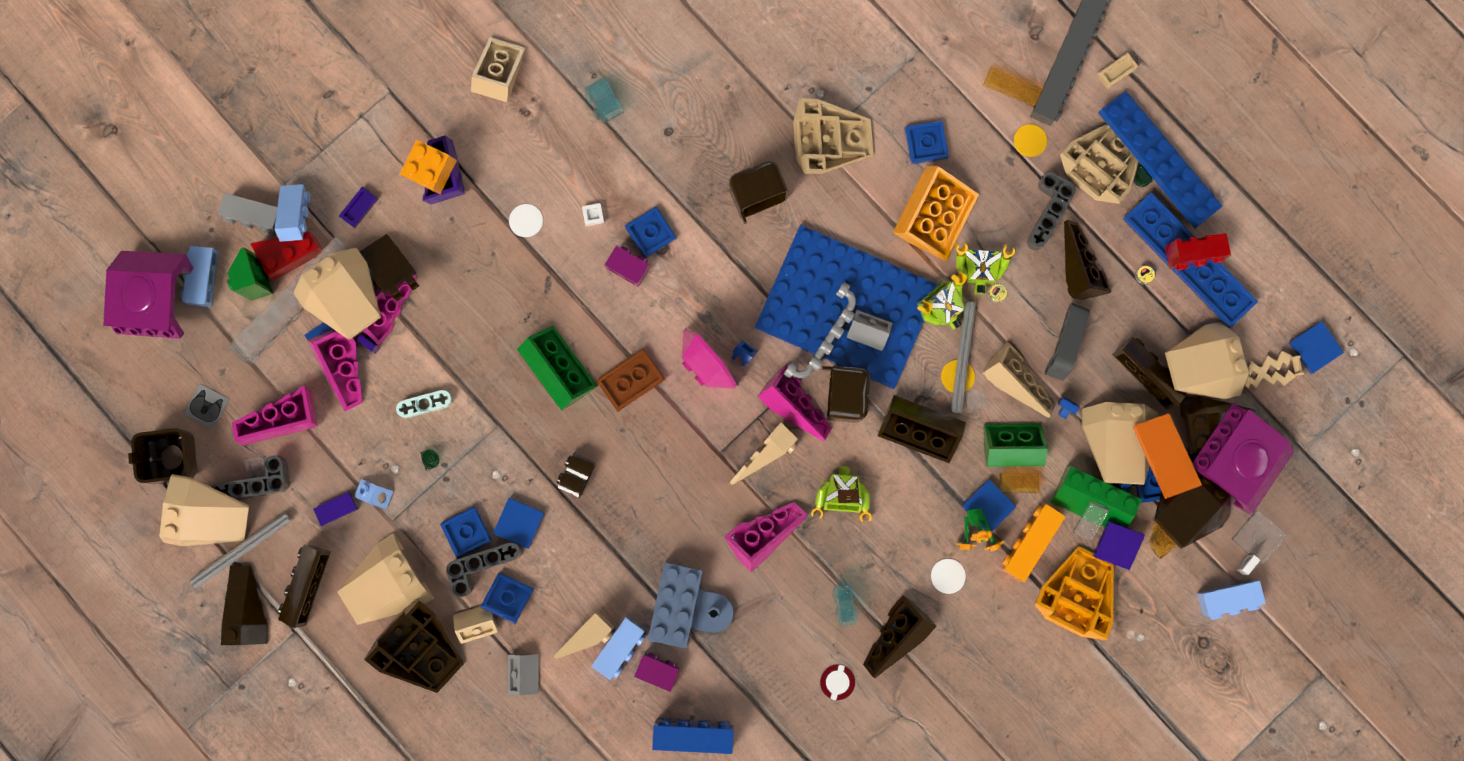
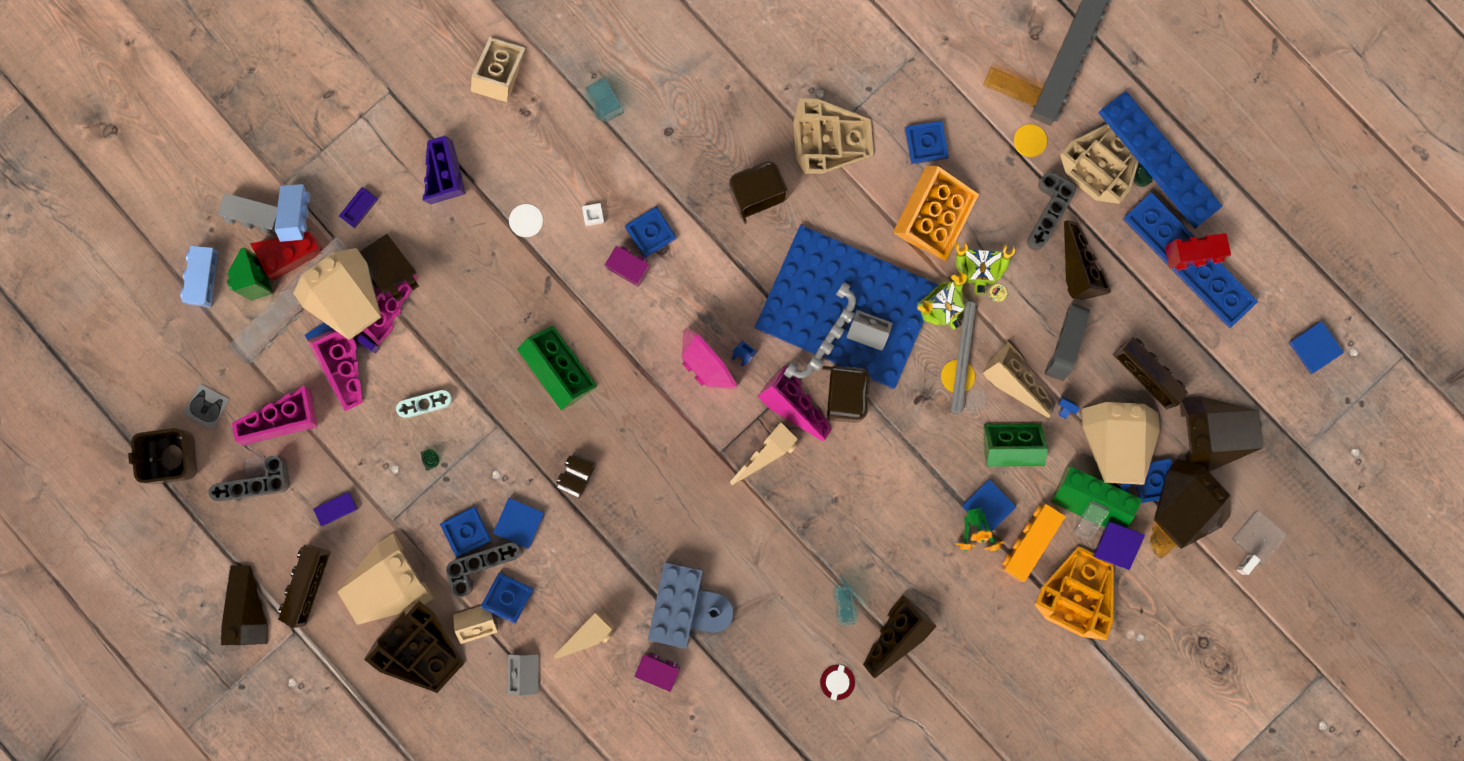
magenta panel [103,251,194,339] -> none
tan wedge [159,474,250,546] -> none
light grey axle [190,513,291,587] -> none
light blue bracket [354,479,393,509] -> none
light orange brick [400,140,457,194] -> none
light blue brick [591,617,646,680] -> none
dark orange tile [596,348,665,412] -> none
blue brick [652,718,734,754] -> none
dark pink wedge [724,502,808,572] -> none
lime torso [812,466,872,522] -> none
dark brown slope [878,395,966,463] -> none
white sticker [931,559,966,594] -> none
clear yellow plate [999,472,1039,493] -> none
tan tile [1097,52,1139,90] -> none
orange tile [1133,413,1202,499] -> none
tile [1135,265,1156,285] -> none
tan wedge [1165,322,1249,399] -> none
magenta panel [1192,404,1294,516] -> none
light blue brick [1197,580,1266,620] -> none
tan piece [1244,351,1304,389] -> none

